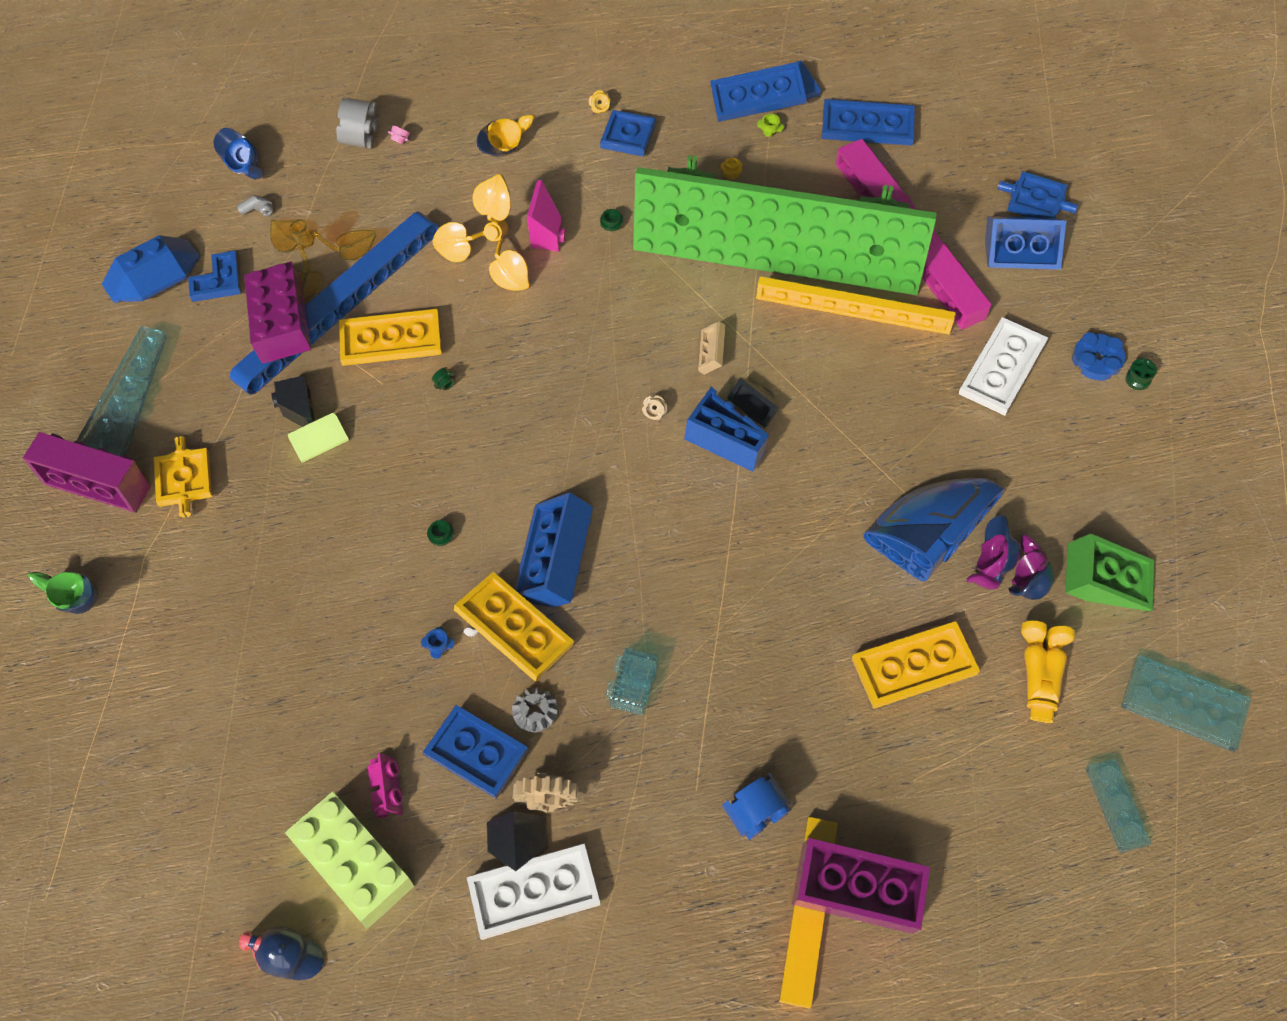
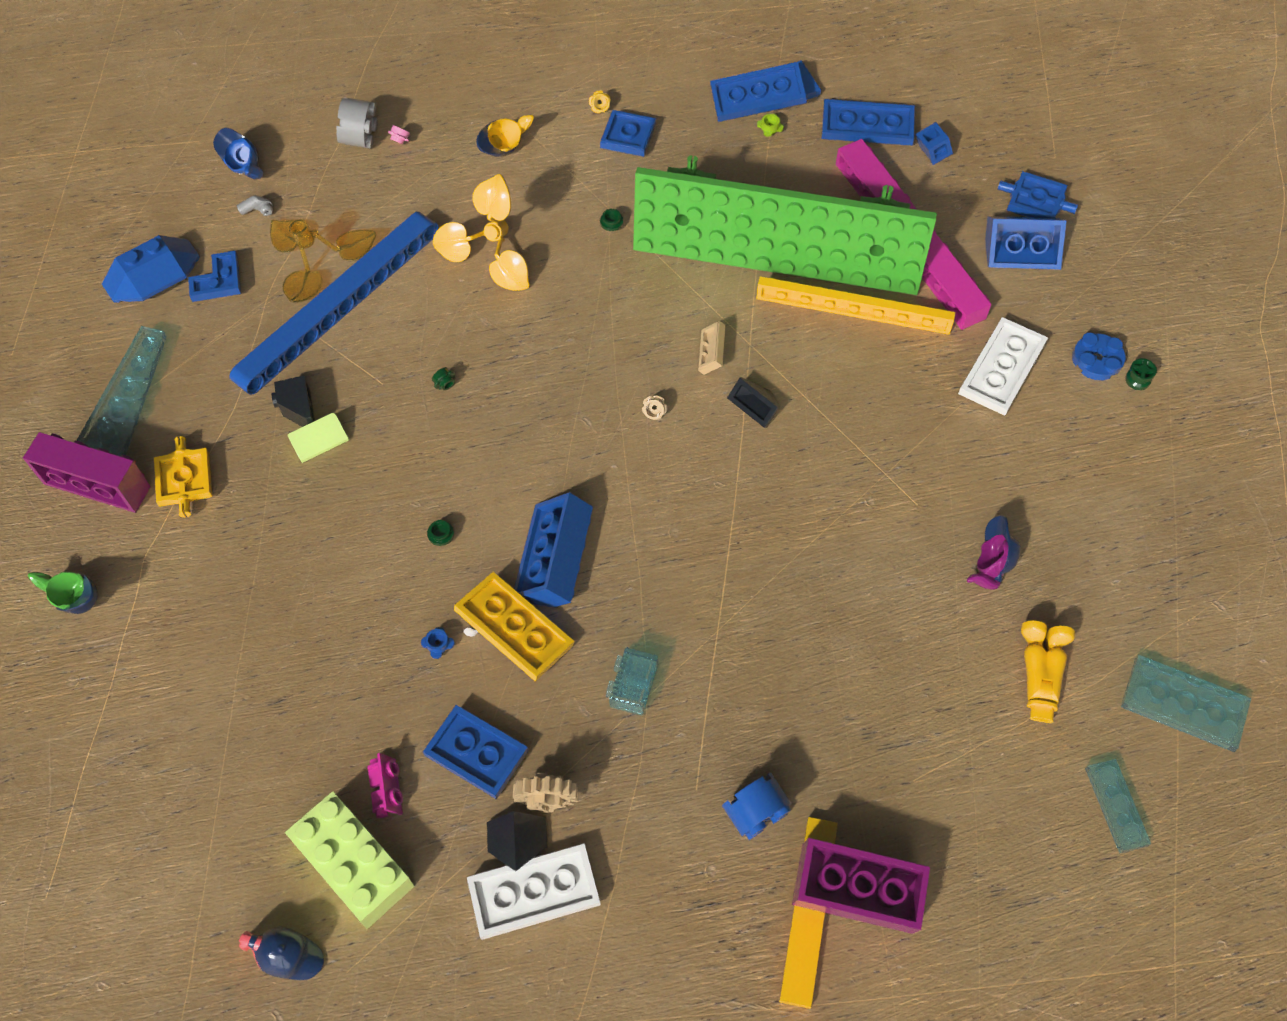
magenta brick [244,261,311,364] -> none
yellow plate [339,309,442,366] -> none
light grey gear [512,687,558,732] -> none
dark pink slope [527,180,566,252] -> none
blue wedge [684,386,769,472] -> none
yellow plate [720,157,743,179] -> none
yellow plate [851,621,980,709] -> none
blue panel [863,478,1005,582] -> none
hair [1008,534,1054,600] -> none
bright green slope [1065,534,1154,611] -> none
none -> blue brick [916,122,953,165]

